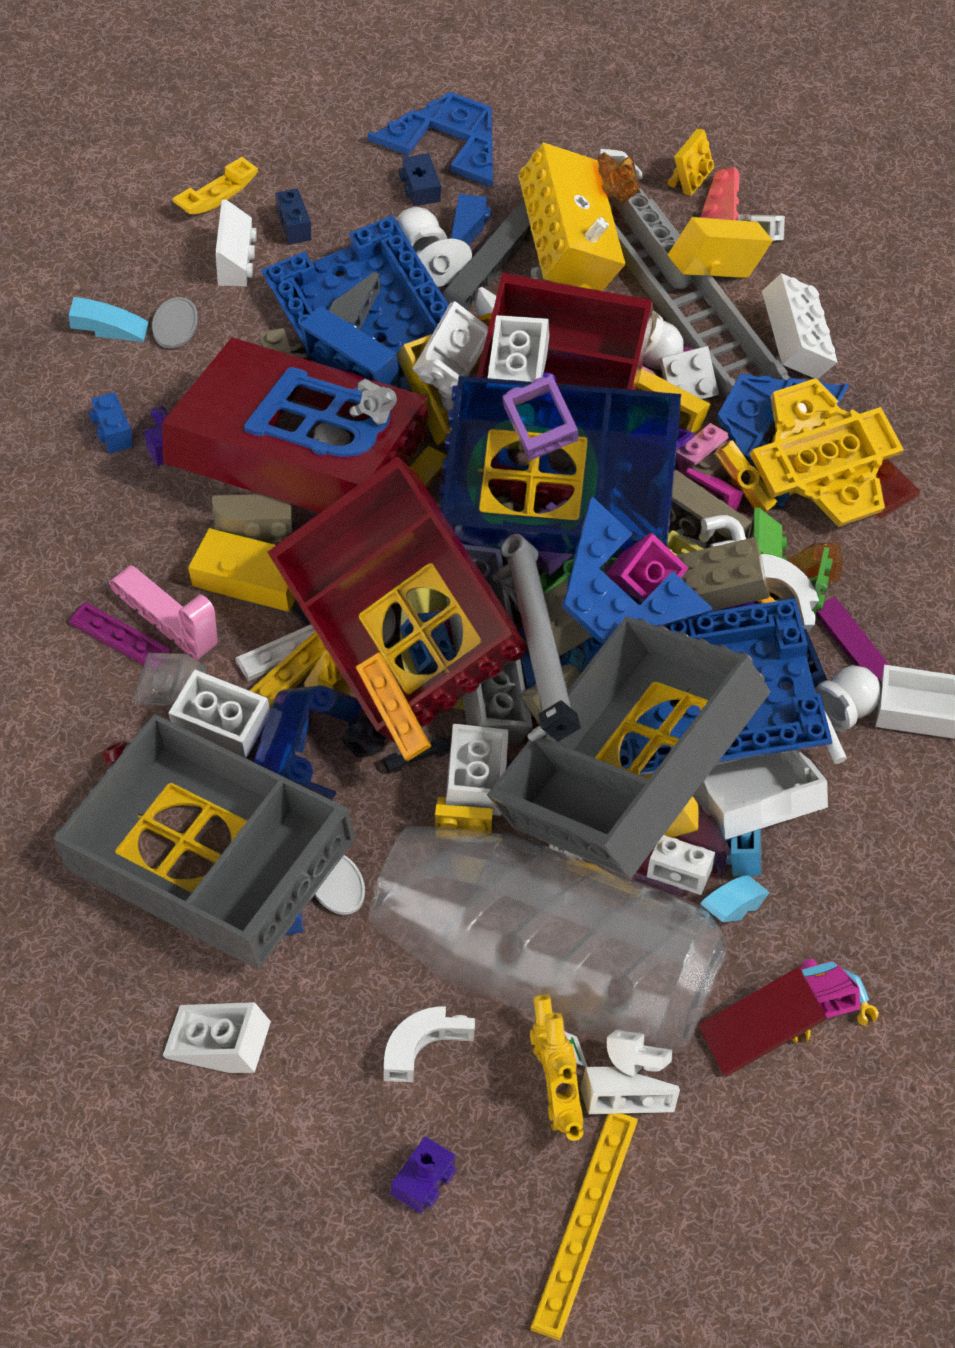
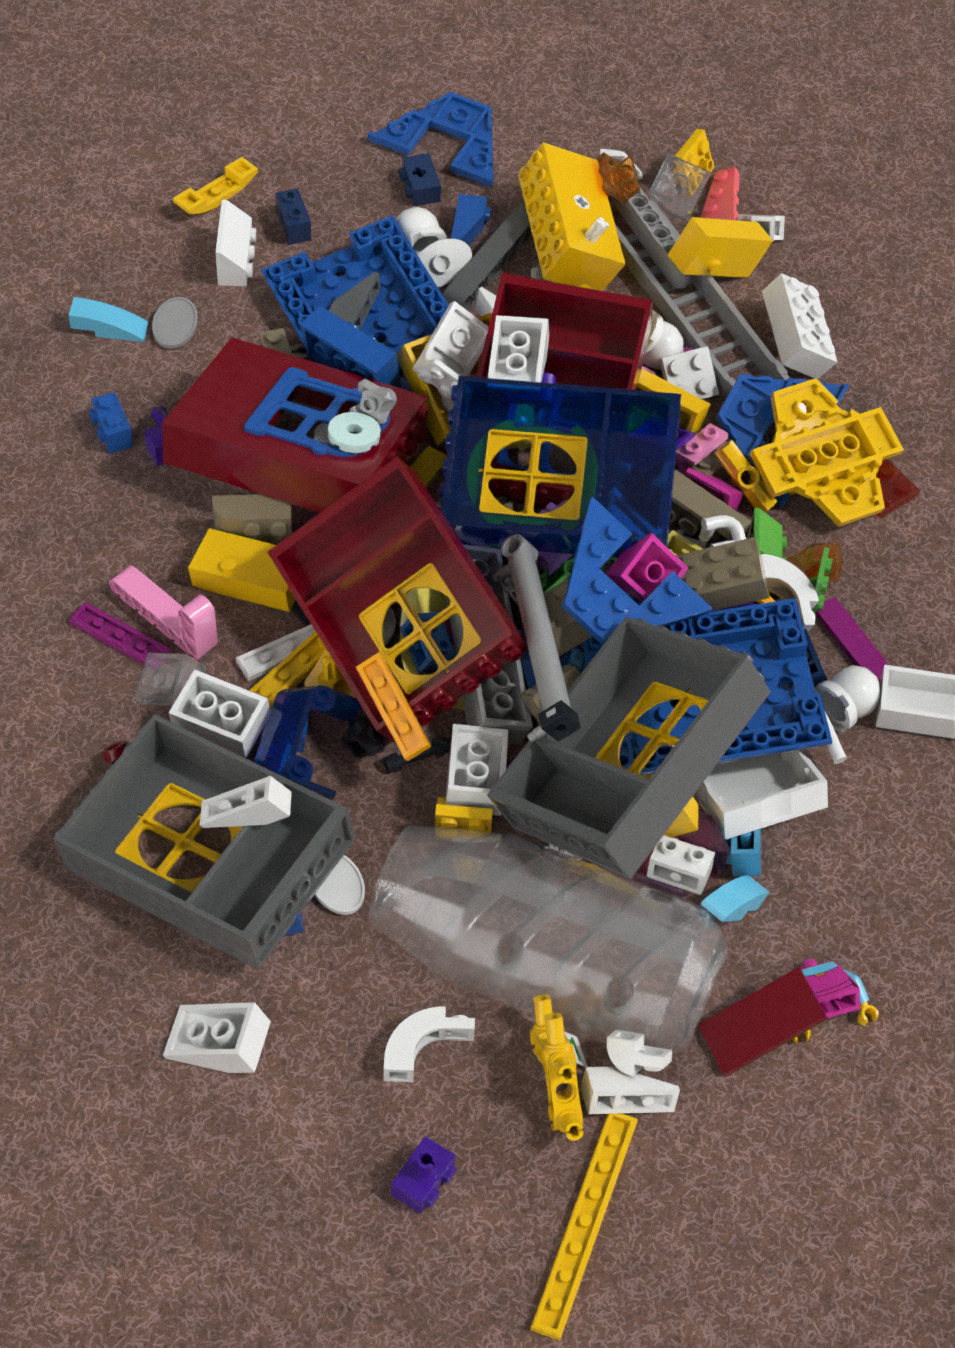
medium lavender window [503,376,578,461] -> none
none -> white slope [200,776,292,828]
none -> light aqua tile [327,412,381,453]
none -> clear slope [648,154,711,223]

